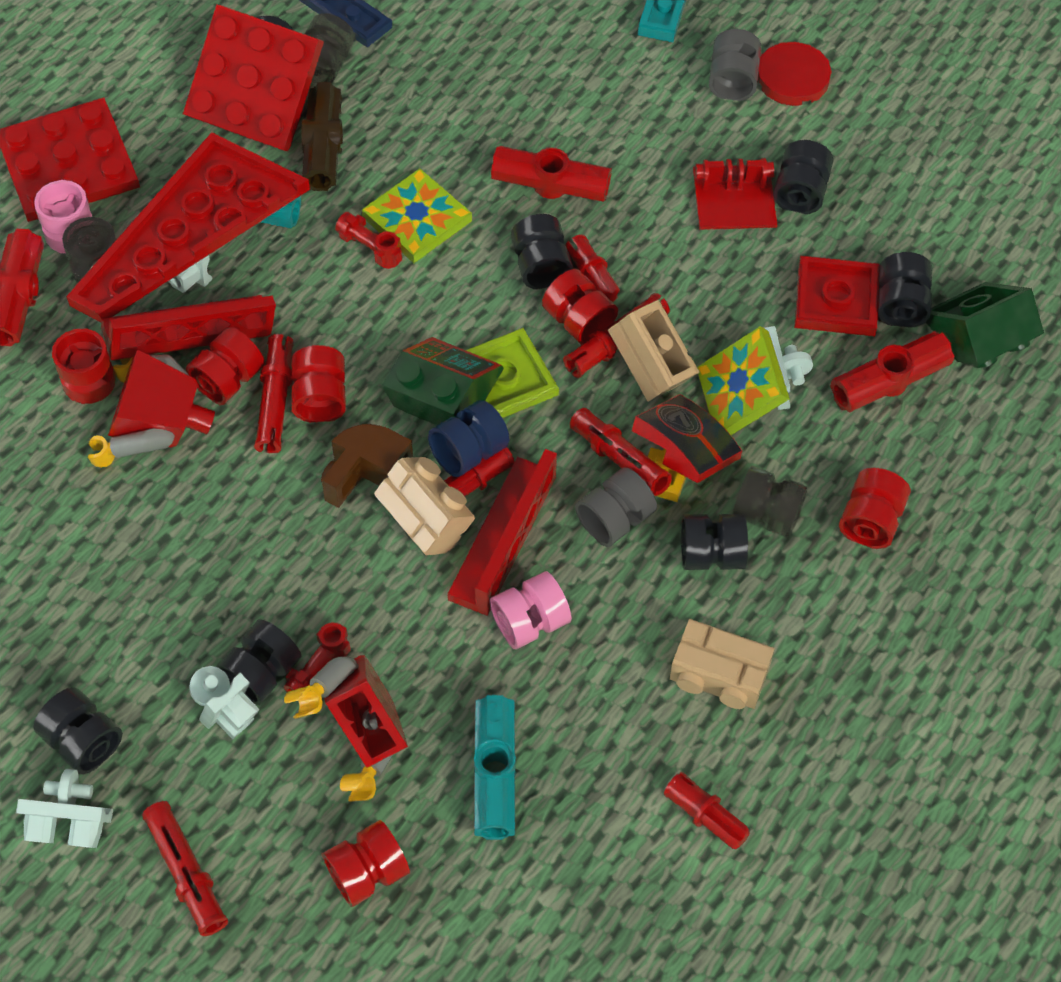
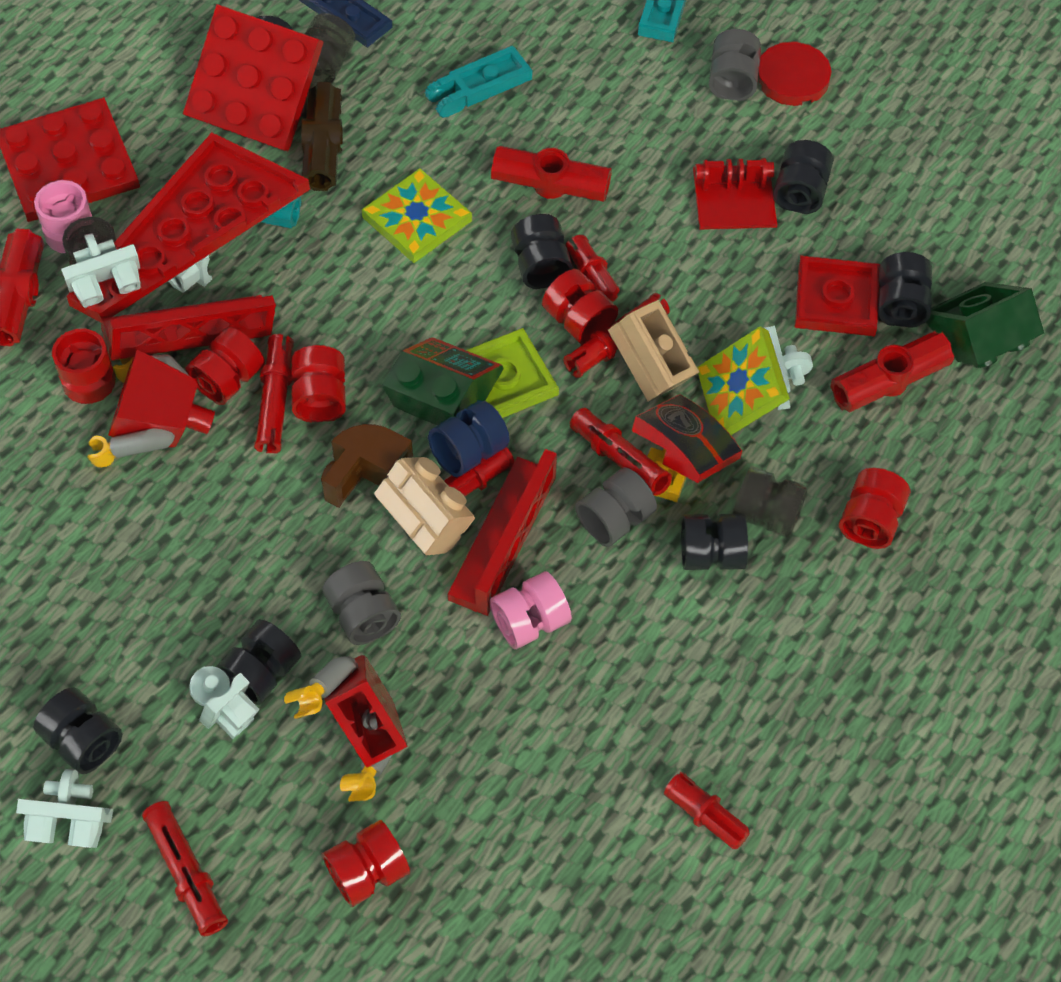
red bar [284,622,351,692] -> none
red bar [335,212,402,269] -> none
teal piece [474,695,516,840] -> none
tan brick [670,619,775,709] -> none
none -> light aqua hips [61,233,141,308]
none -> dark grey wheel [322,561,401,645]
none -> teal hinge [424,45,533,118]

